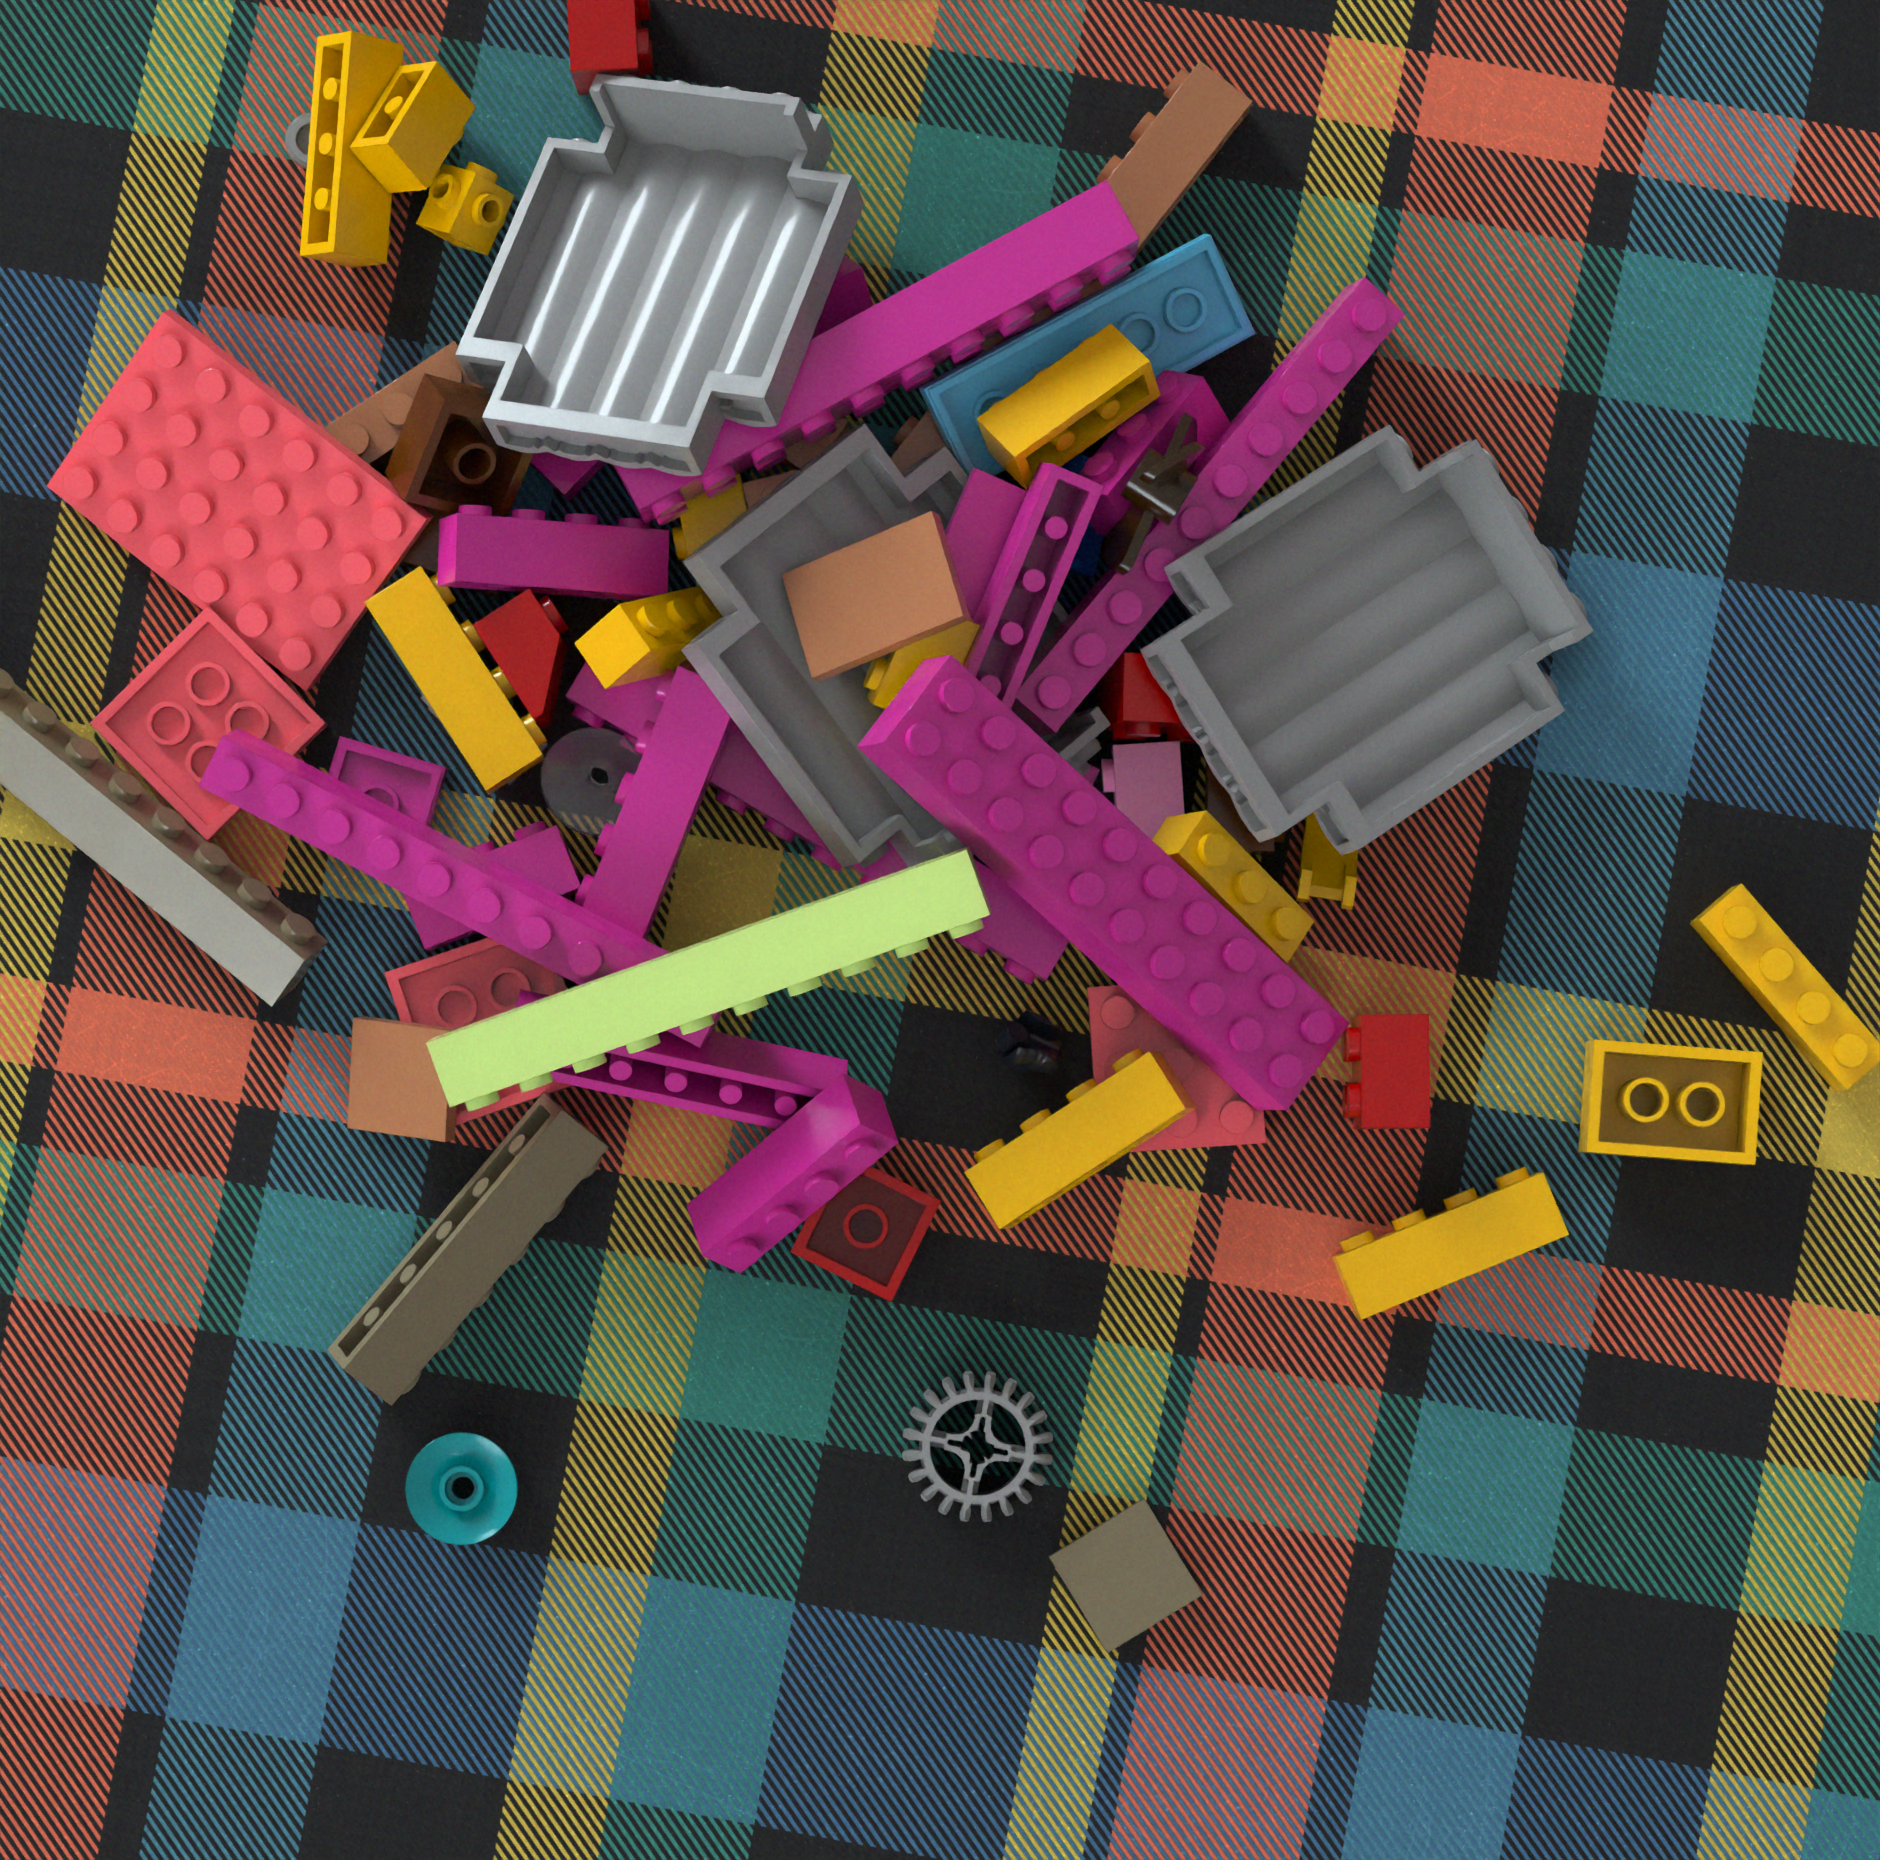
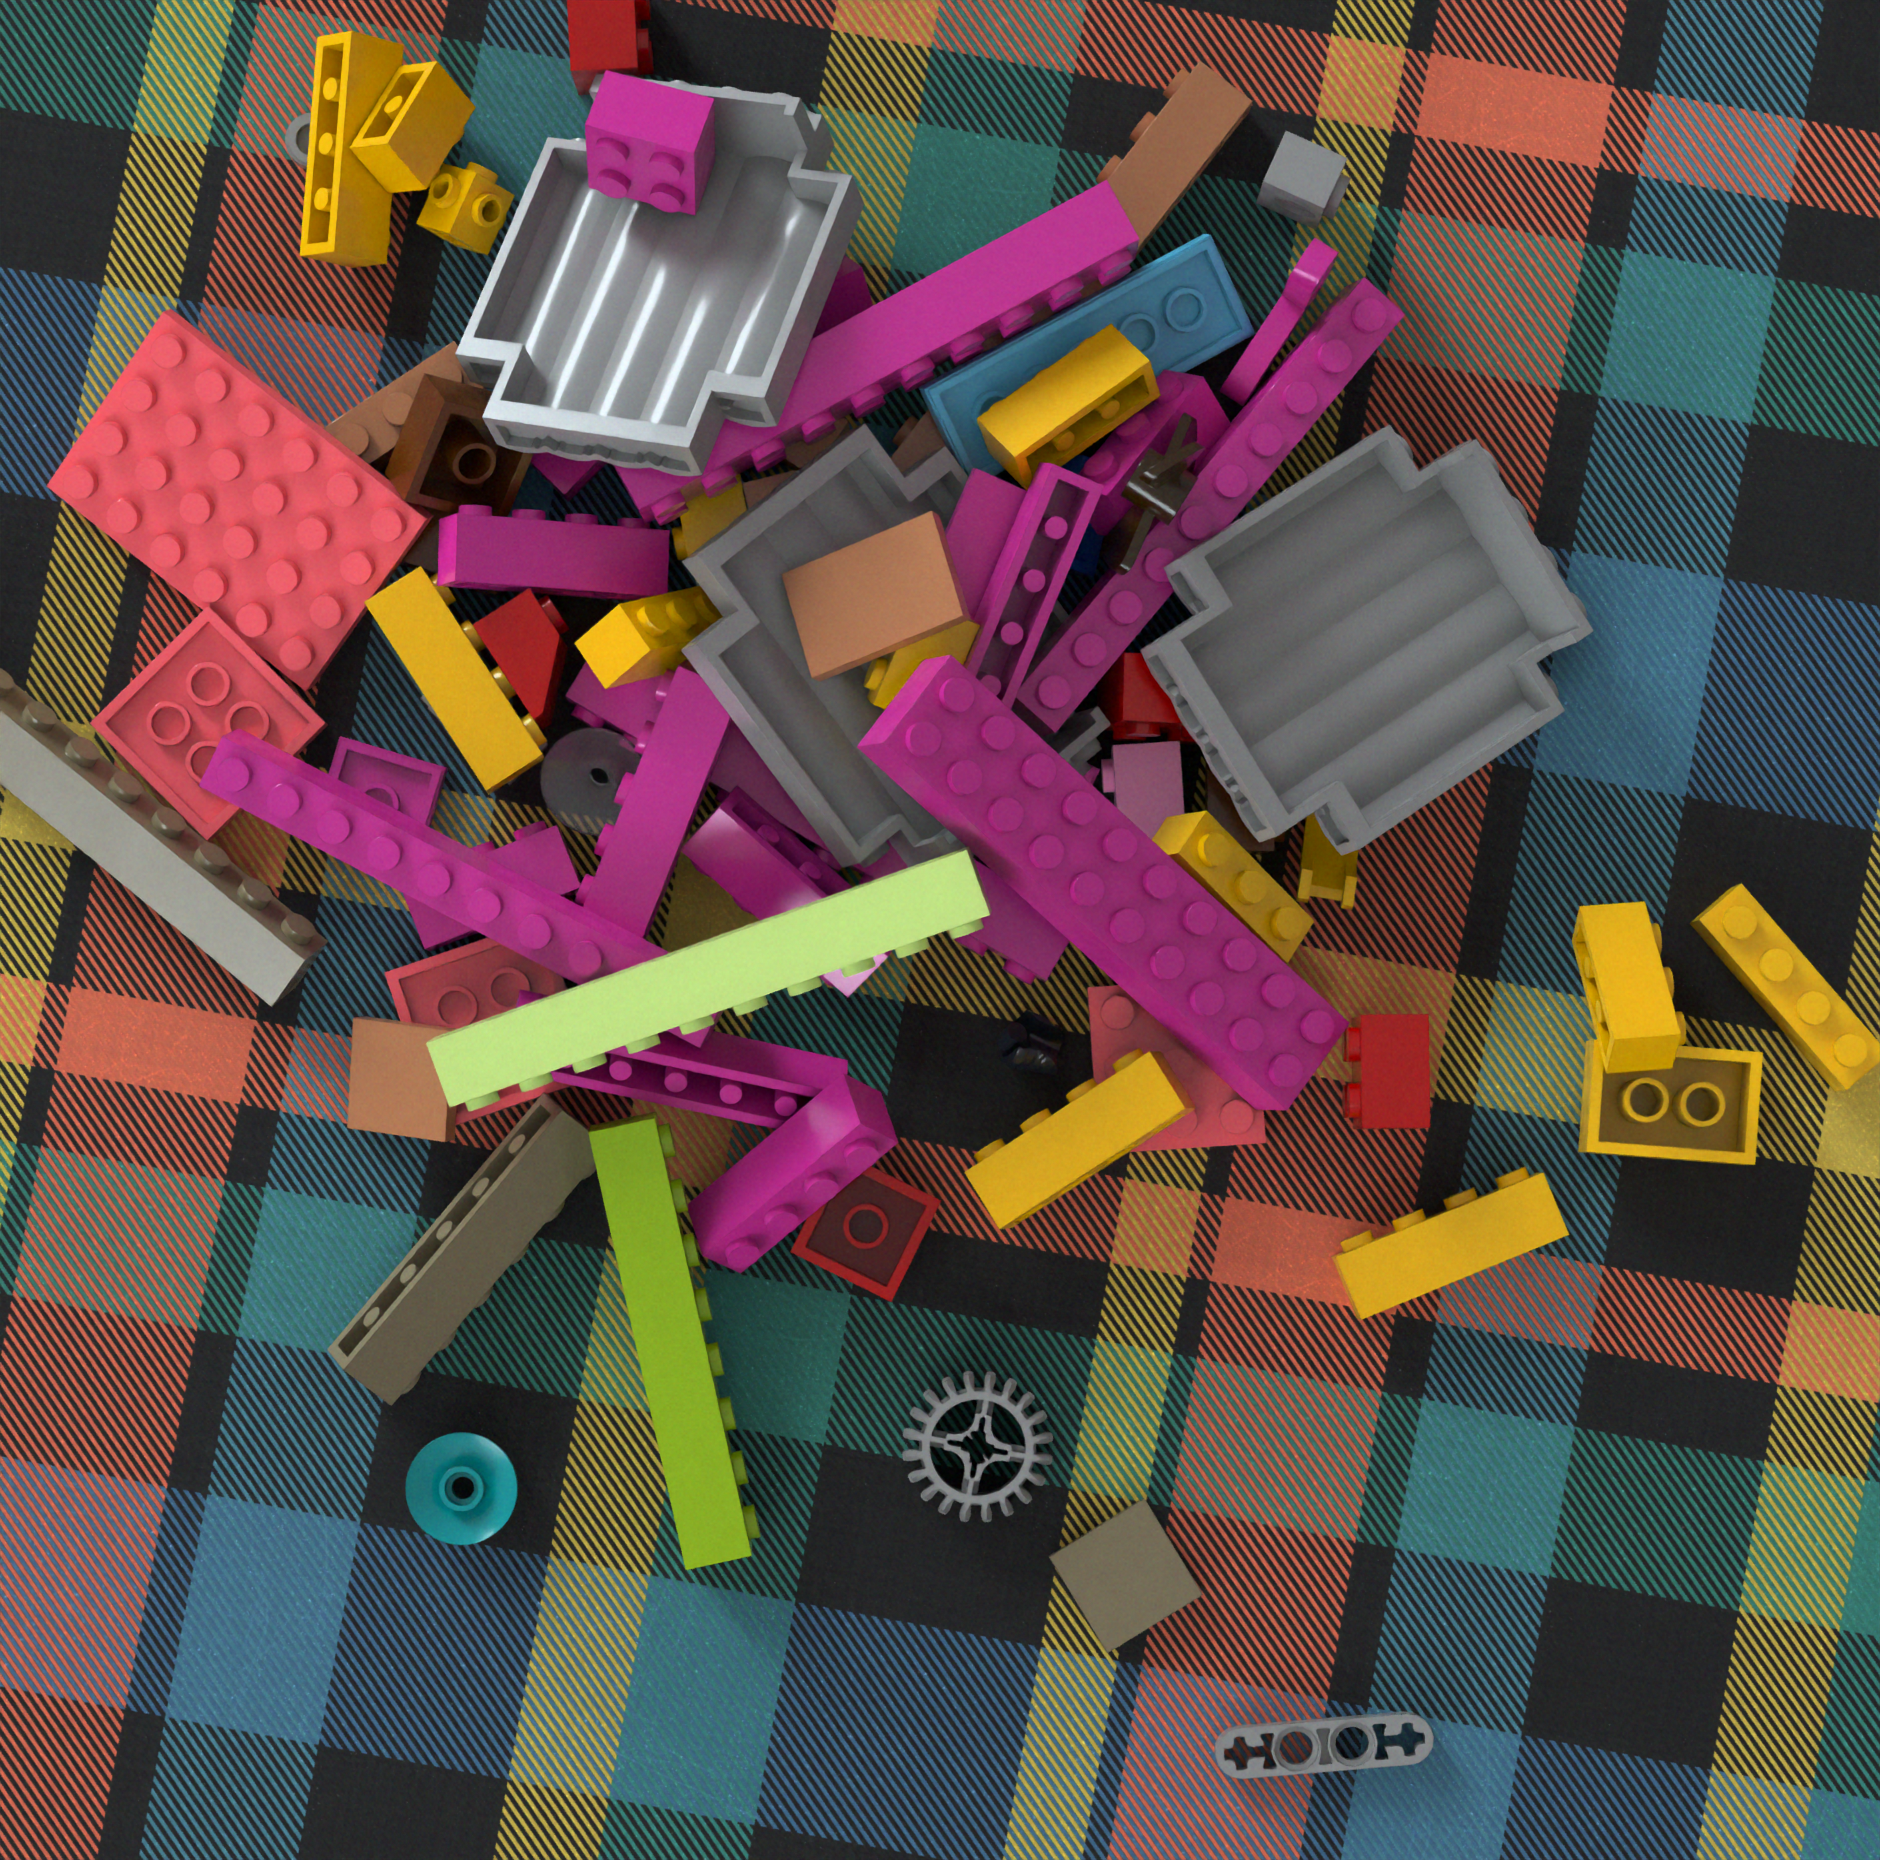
none -> dark pink brick [585,70,715,216]
none -> lime brick [588,1112,761,1570]
none -> dark pink brick [680,785,892,998]
none -> light grey beam [1214,1711,1434,1779]
none -> dark pink beam [1220,238,1339,406]
none -> light grey brick [1256,131,1351,230]
none -> yellow brick [1572,901,1686,1074]

